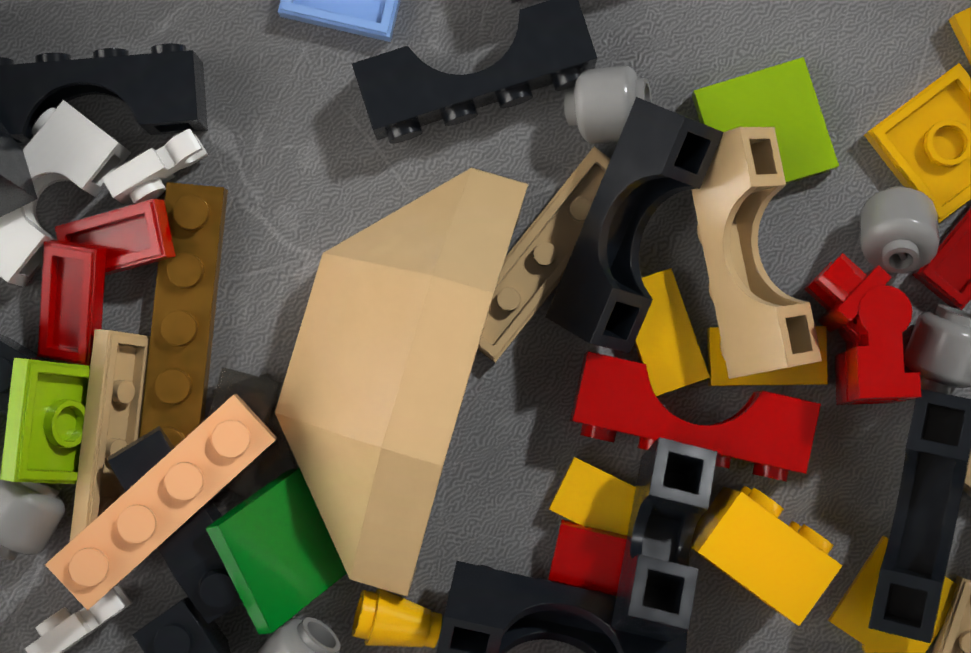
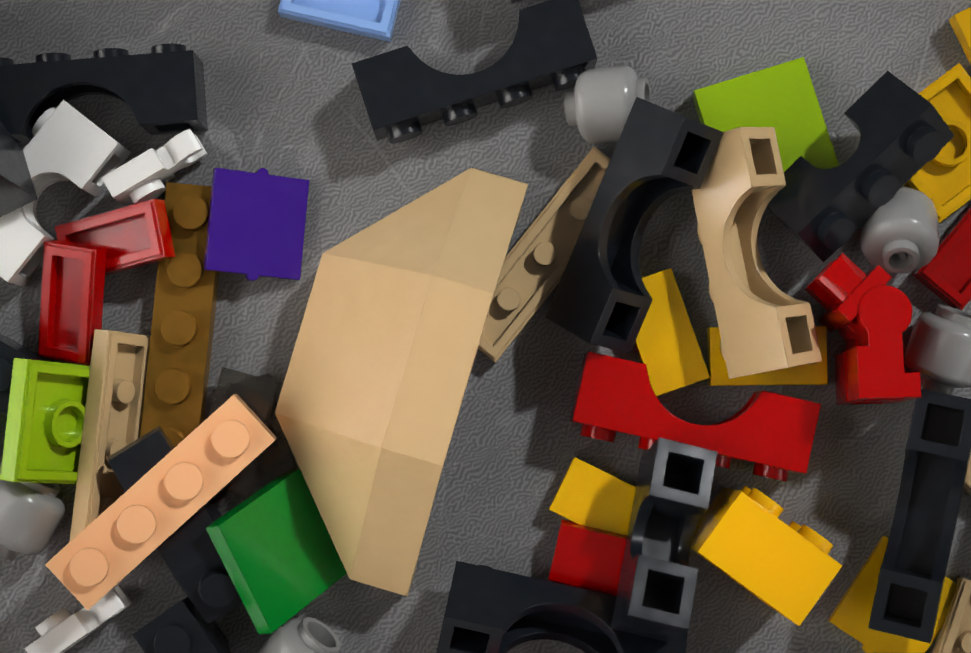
yellow cone [352,588,442,649] -> none
none -> dark purple piece [204,167,309,281]
none -> black arch [767,71,954,262]

